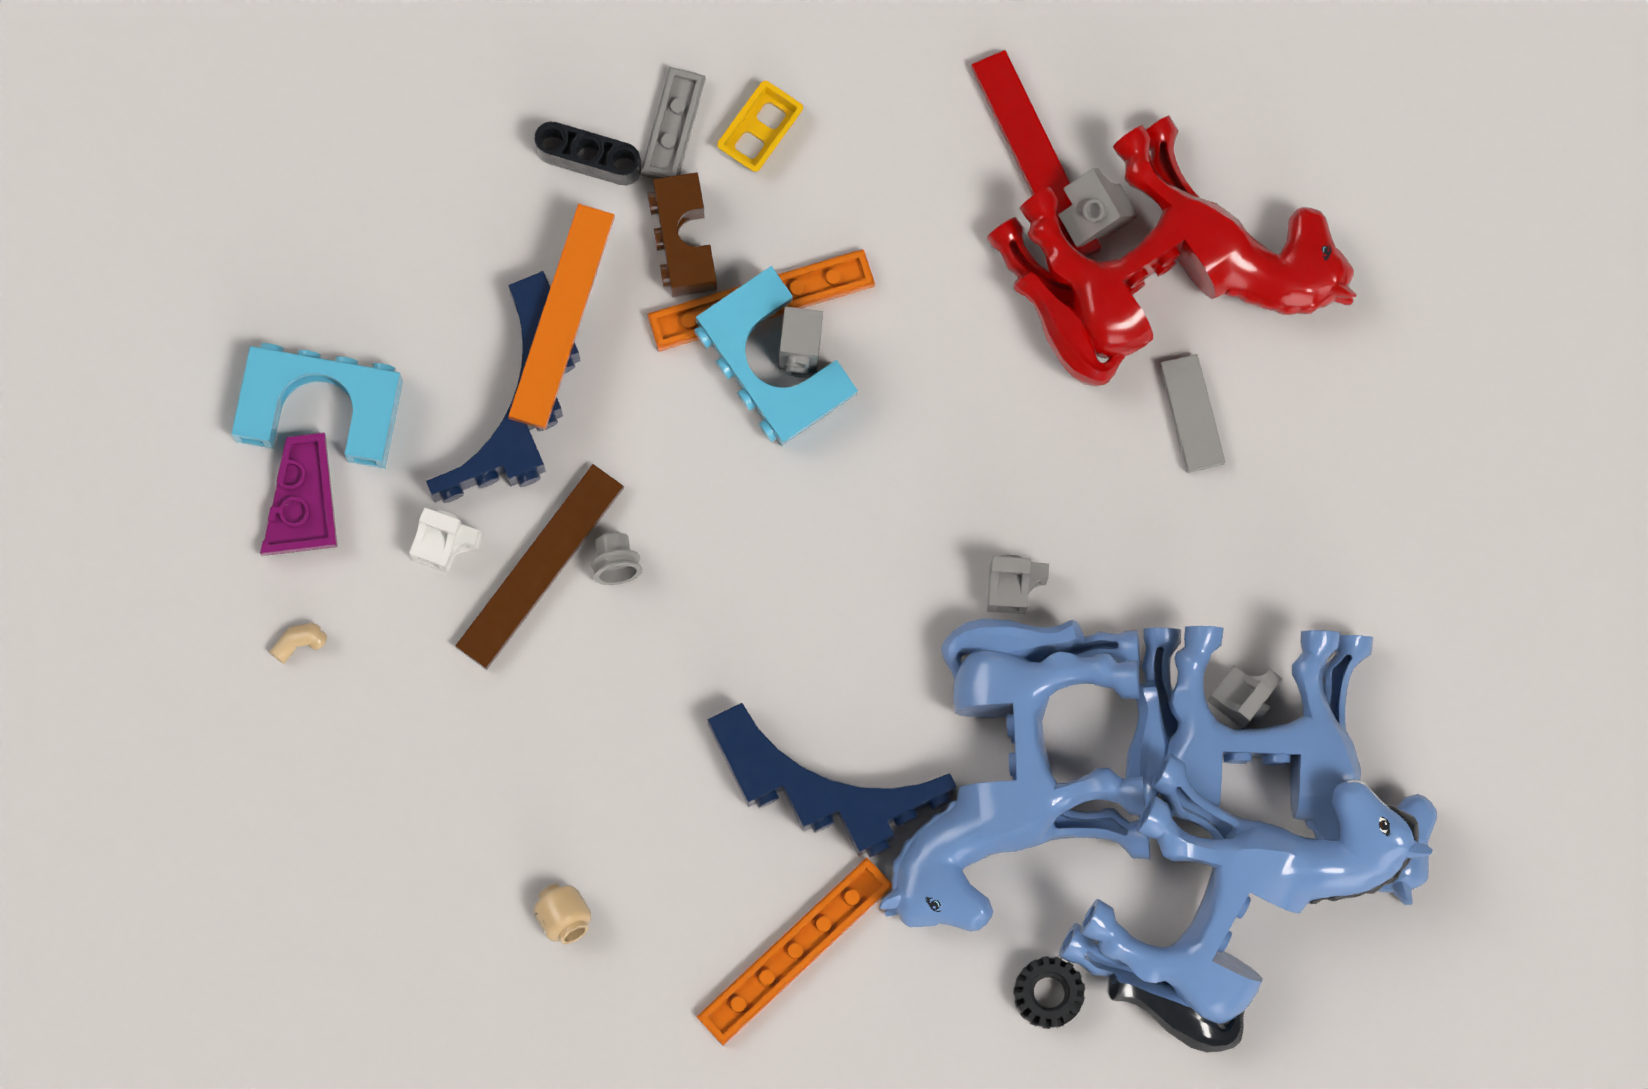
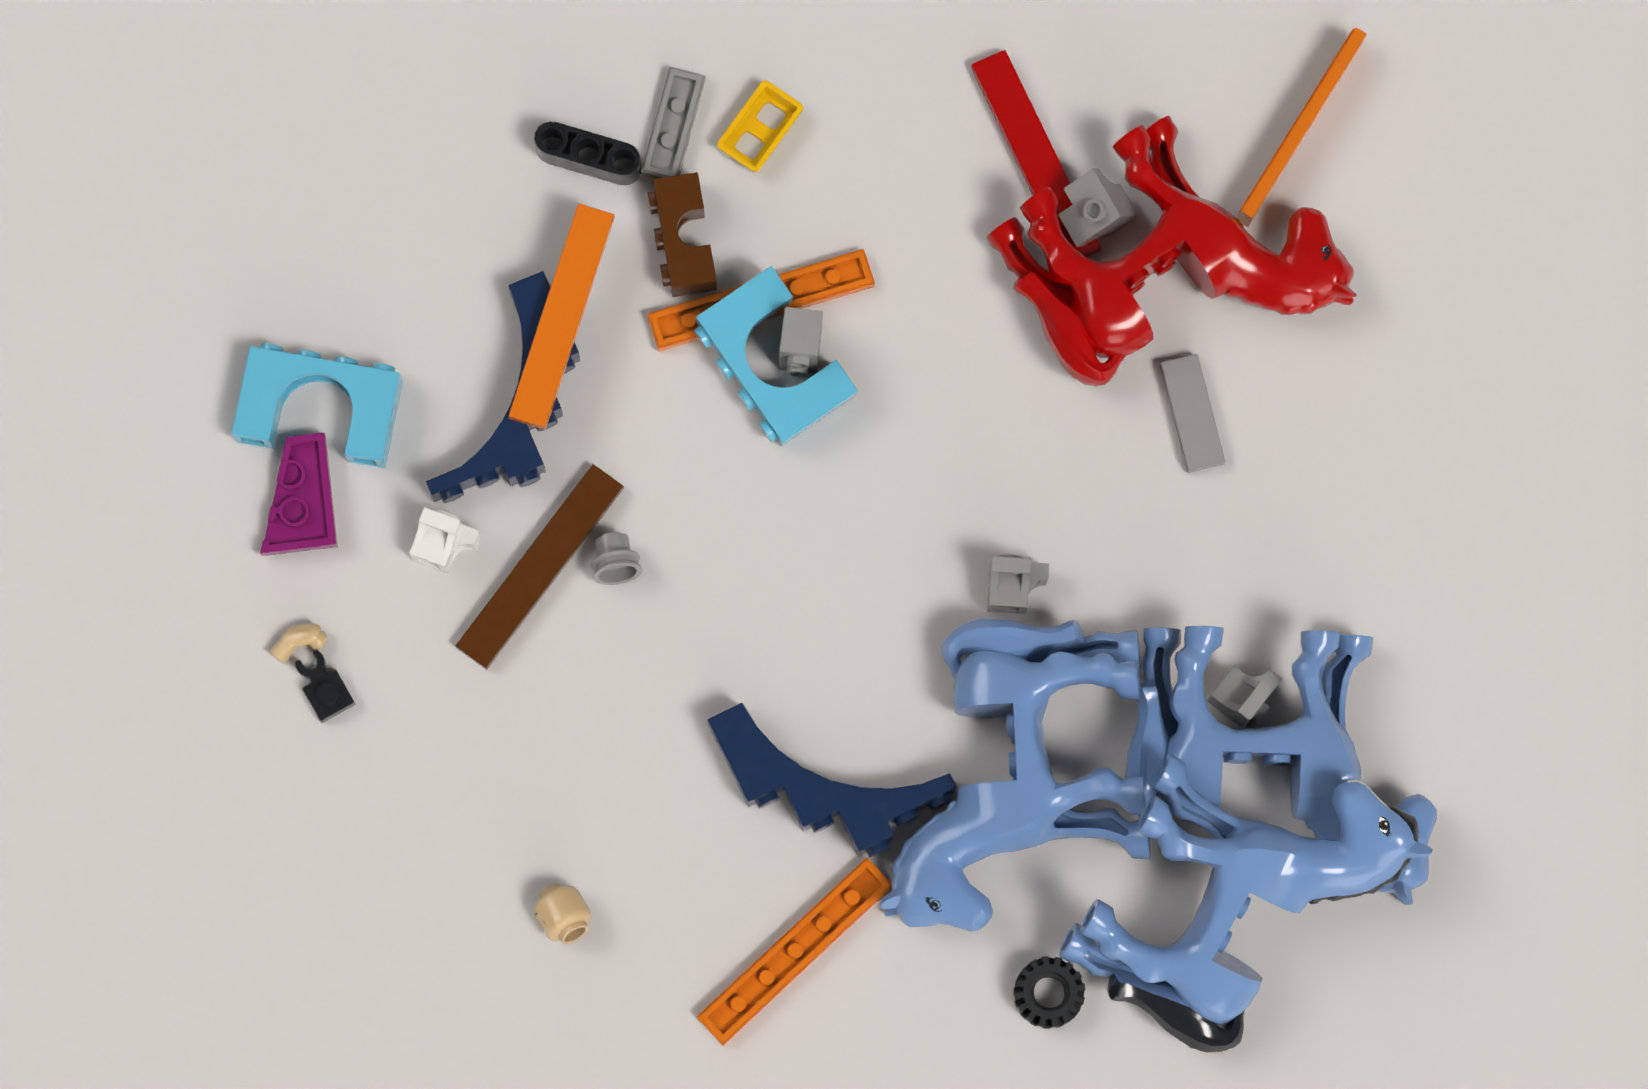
none -> black plate [295,650,356,723]
none -> orange tile [1237,27,1367,228]

